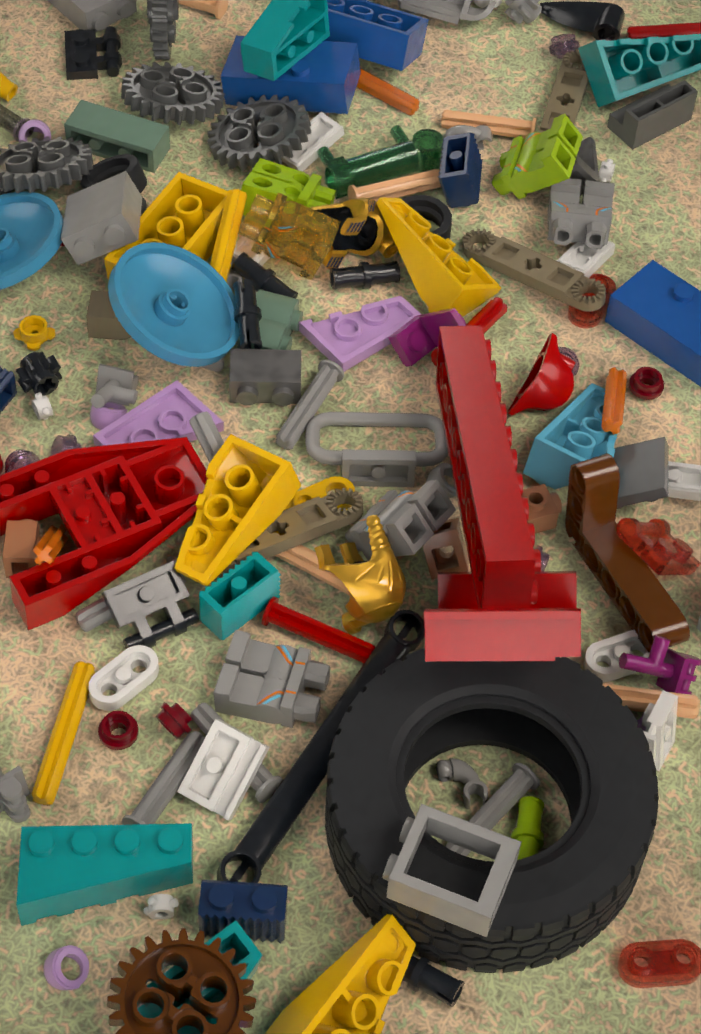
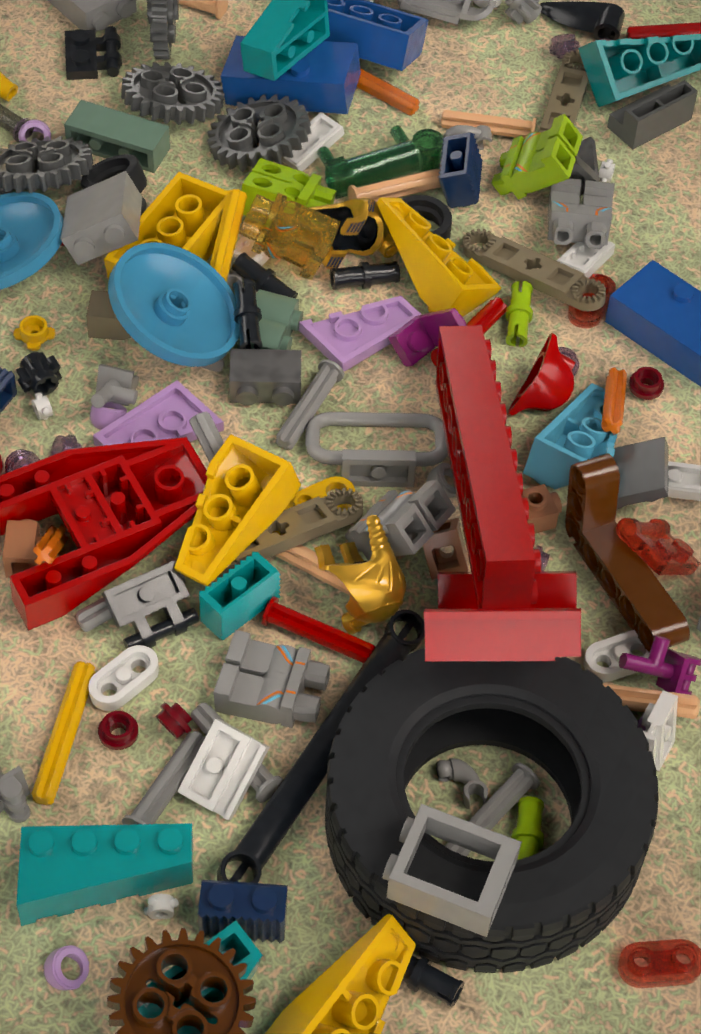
none -> lime pin [505,281,533,347]

